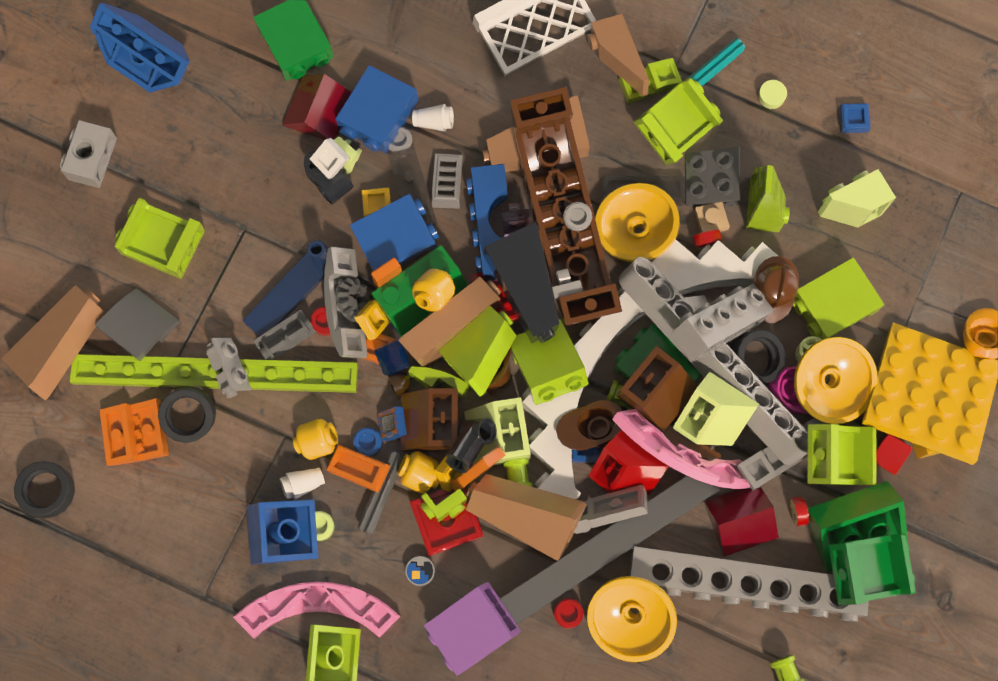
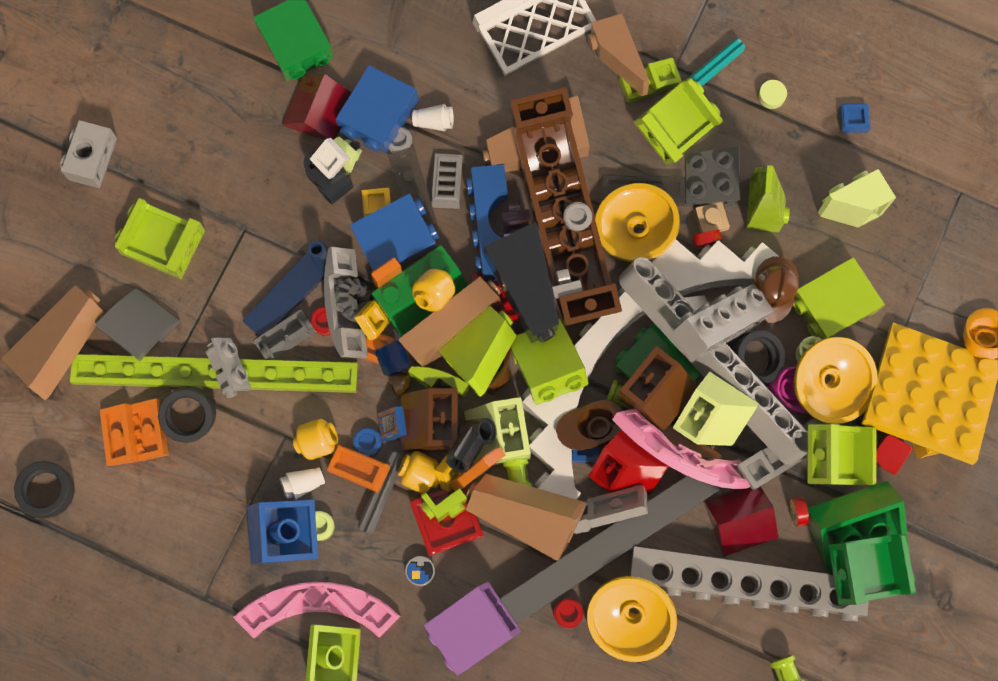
blue wedge [90,3,190,93] -> none

